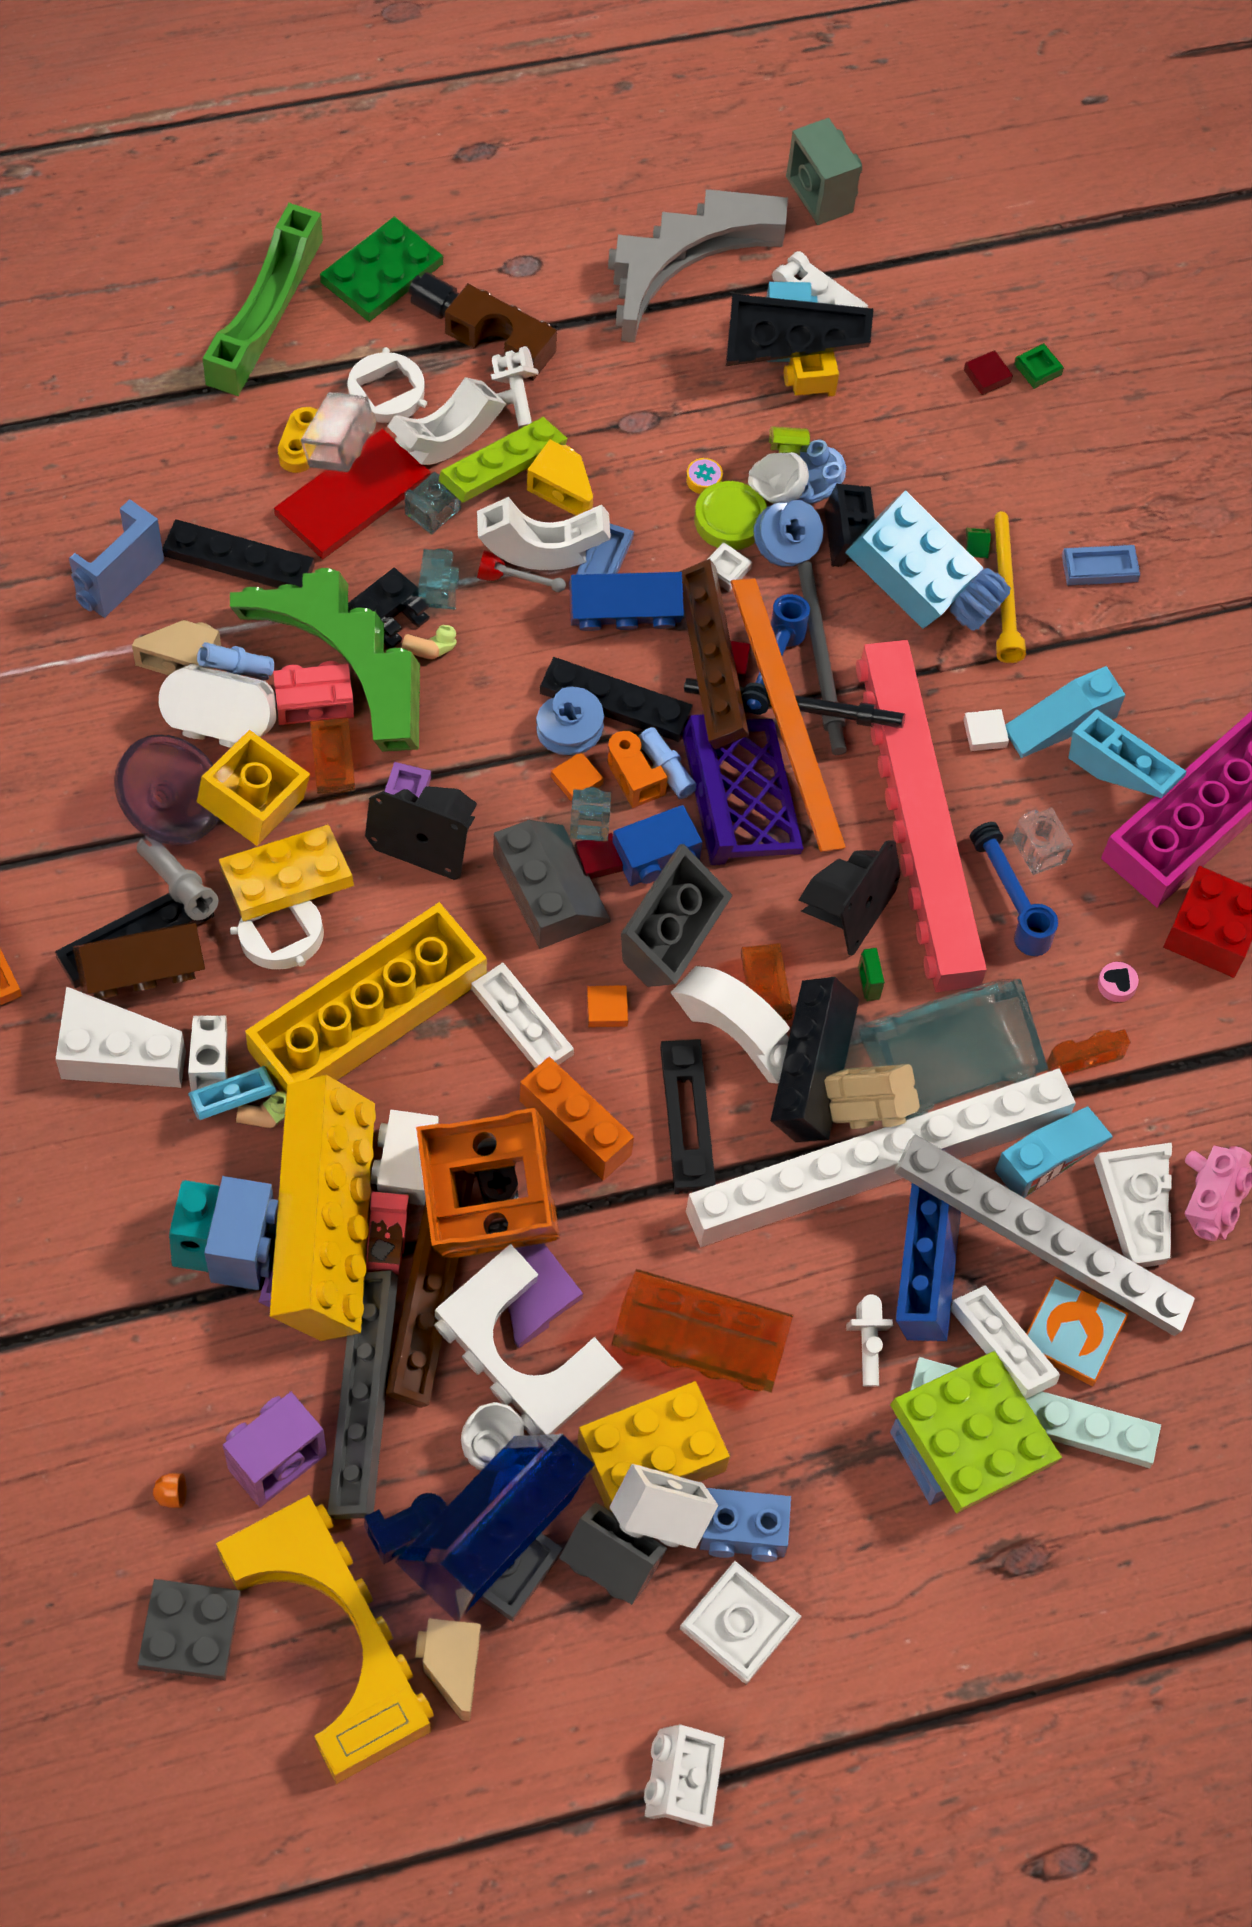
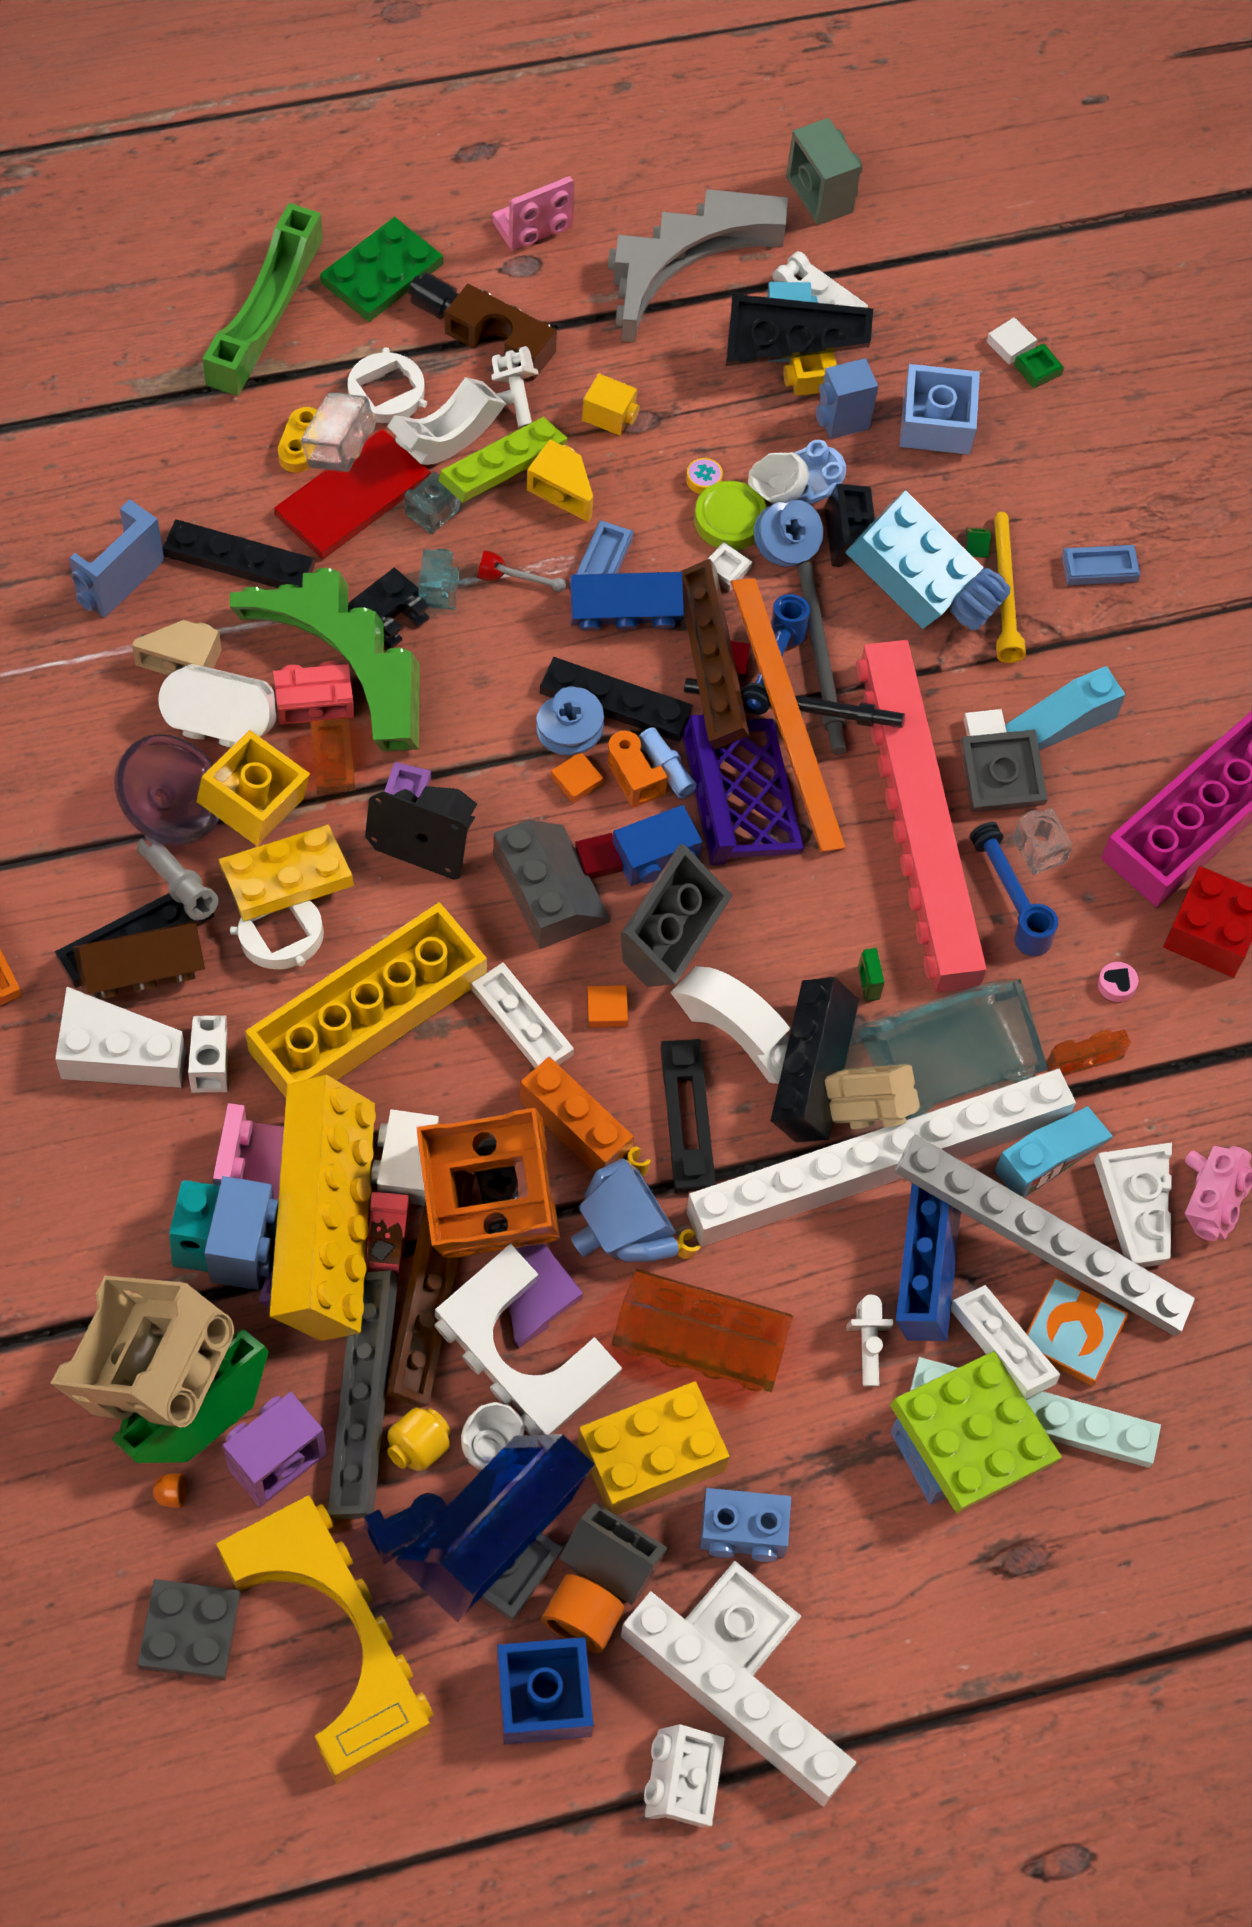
medium azure slope [188,1066,277,1120] -> none
light blue pin [197,642,274,681] -> none
arm [236,1091,287,1128] -> none
arm [402,625,457,659] -> none
tan slope [416,1618,481,1721] -> none
white arch [477,497,611,570] -> none
clear light blue brick [569,787,611,841] -> none
white brick [610,1464,718,1549] -> none
clear orange plate [741,943,793,1020] -> none
lime slope [769,426,810,456] -> none
black piece [799,840,901,956] -> none
dark red tile [964,350,1013,395] -> none
medium azure slope [1068,709,1186,798] -> none
none -> tan piece [50,1276,234,1427]
none -> green wedge [112,1329,268,1463]
none -> bright pink bracket [213,1103,284,1200]
none -> yellow head [387,1408,451,1471]
none -> bright pink bracket [492,176,574,251]
none -> blue brick [497,1637,593,1745]
none -> orange piece [541,1574,625,1653]
none -> medium blue torso [571,1147,701,1262]
none -> yellow brick [582,373,640,436]
none -> white brick [621,1591,857,1807]
none -> medium blue brick [815,358,878,439]
none -> light blue brick [900,364,980,455]
none -> dark grey plate [959,730,1048,812]
none -> white tile [987,317,1037,365]

